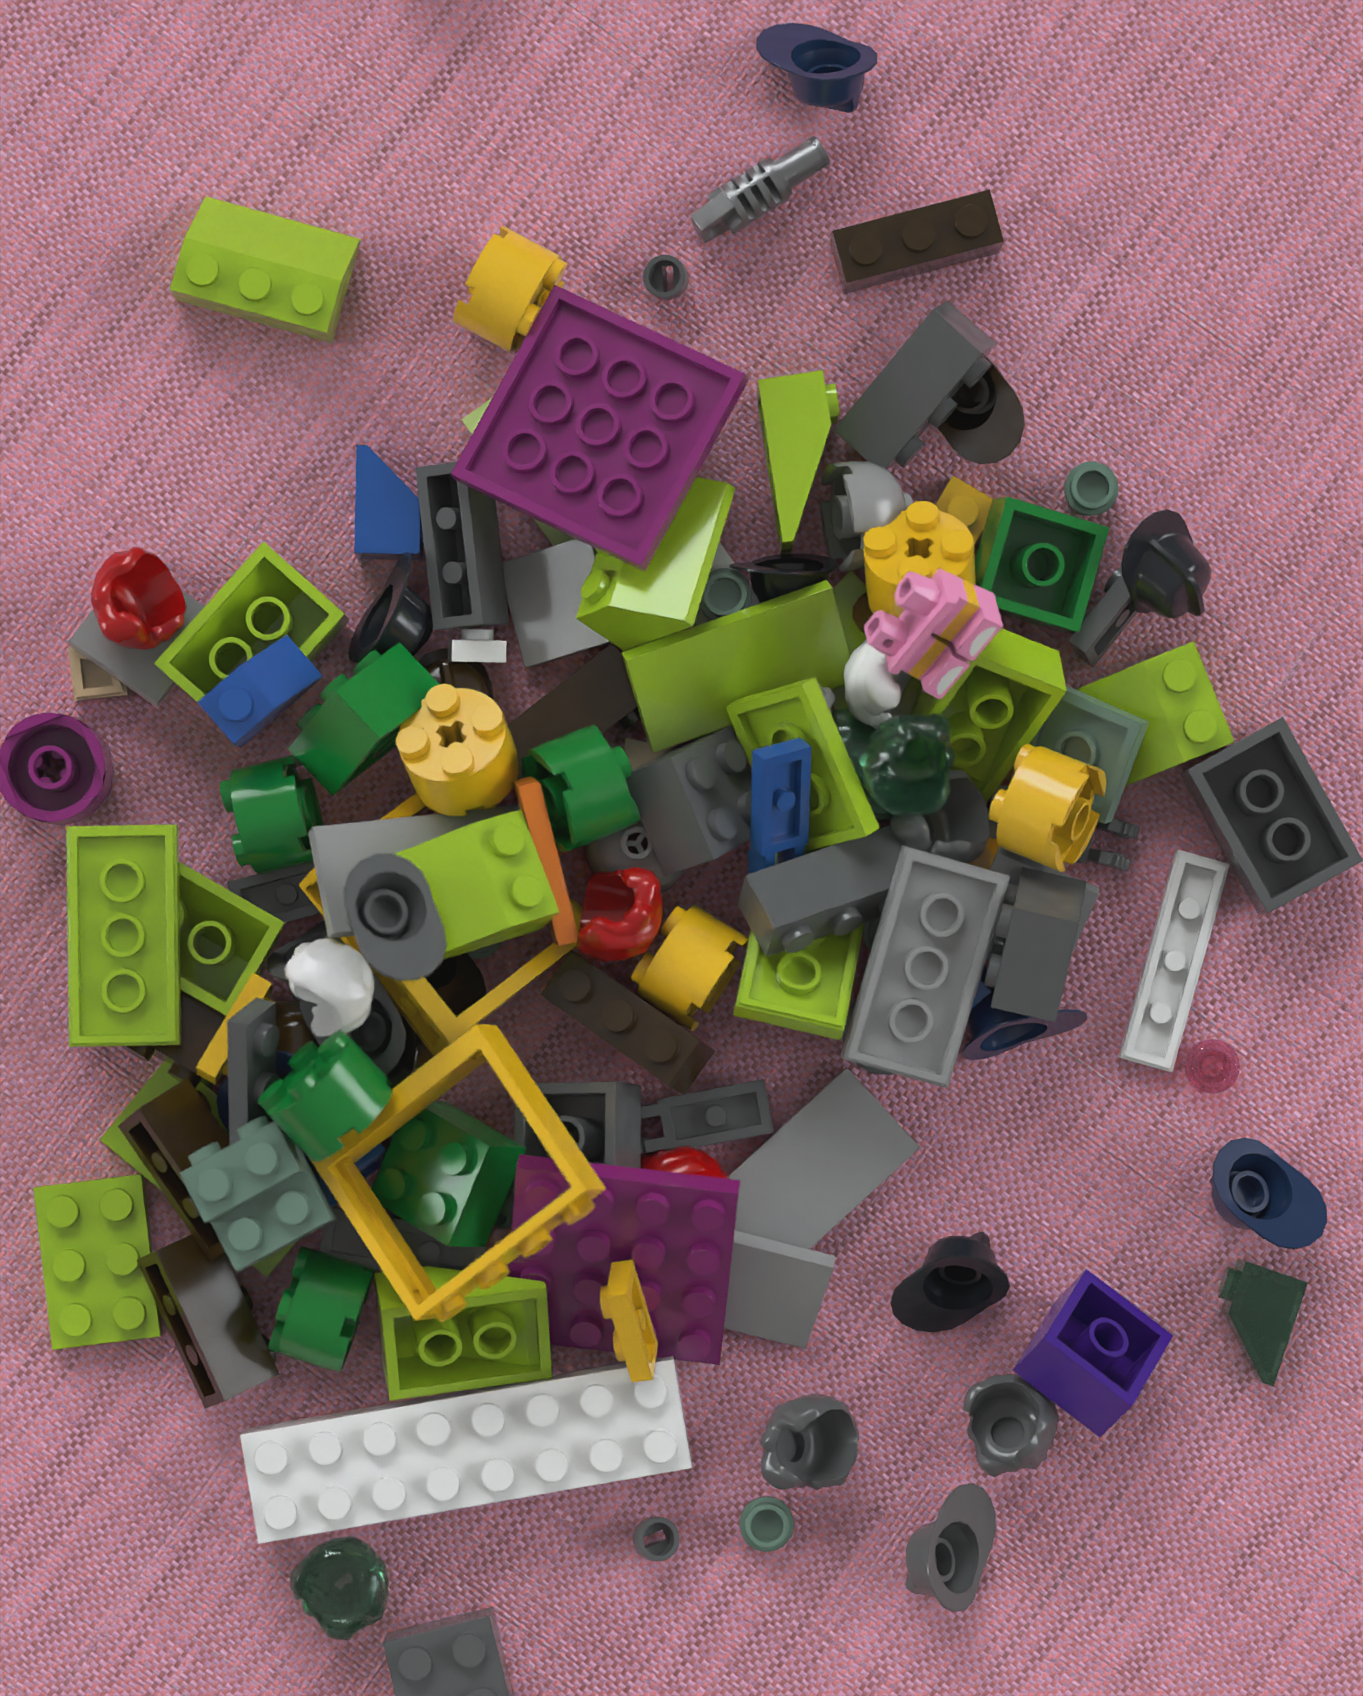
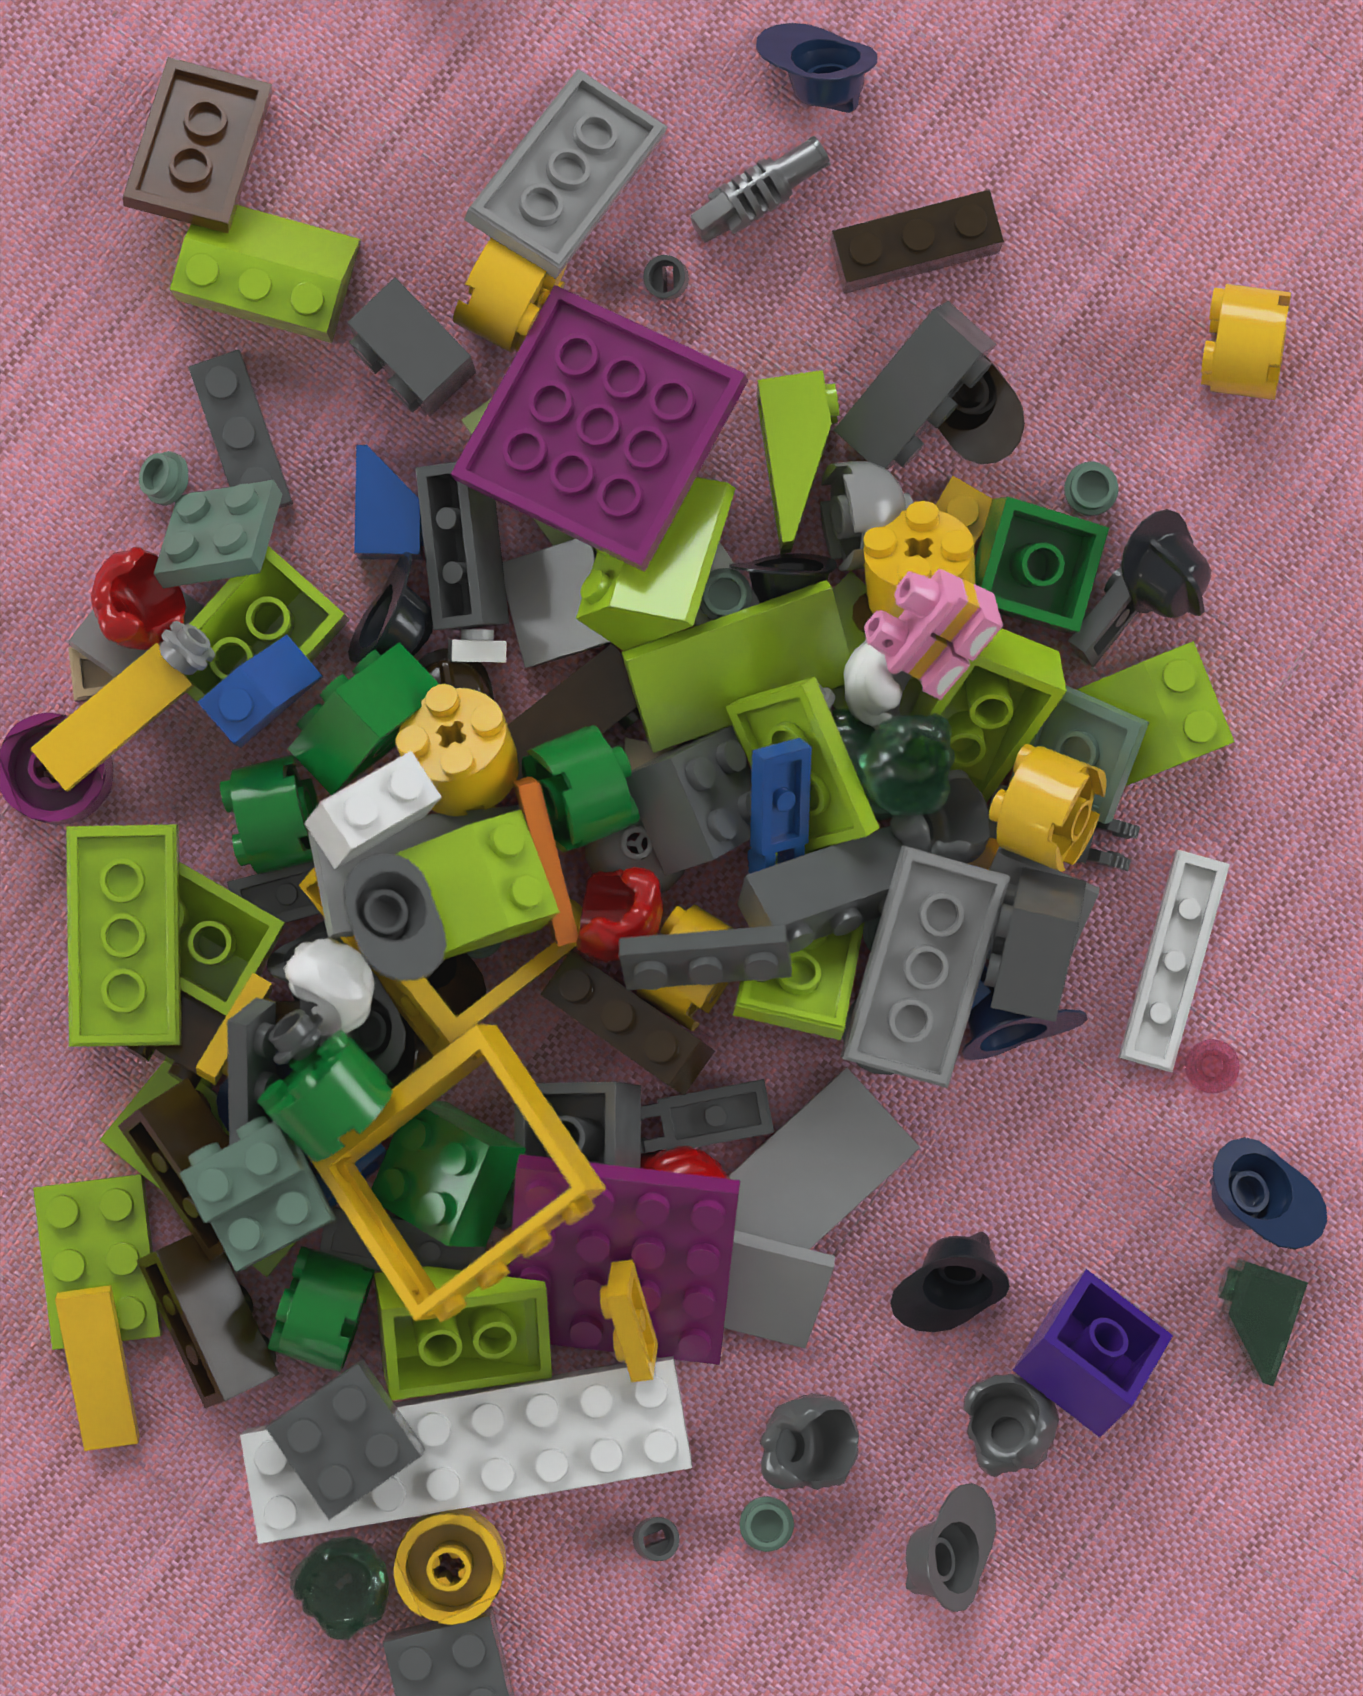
dark grey brick [1180,717,1363,915] -> none
none -> yellow tile [30,643,194,792]
none -> yellow tile [55,1285,140,1451]
none -> plate [123,57,272,234]
none -> sand green plate [139,451,189,506]
none -> sand green plate [154,480,283,588]
none -> light grey plate [159,621,216,675]
none -> dark grey plate [188,349,294,509]
none -> dark grey brick [266,1359,425,1520]
none -> dark grey plate [269,1009,323,1065]
none -> white brick [304,751,441,869]
none -> dark grey brick [347,277,476,417]
none -> yellow brick [393,1508,506,1625]
none -> light grey tile [464,69,668,279]
none -> dark grey plate [619,925,792,990]
none -> yellow brick [1201,284,1291,400]

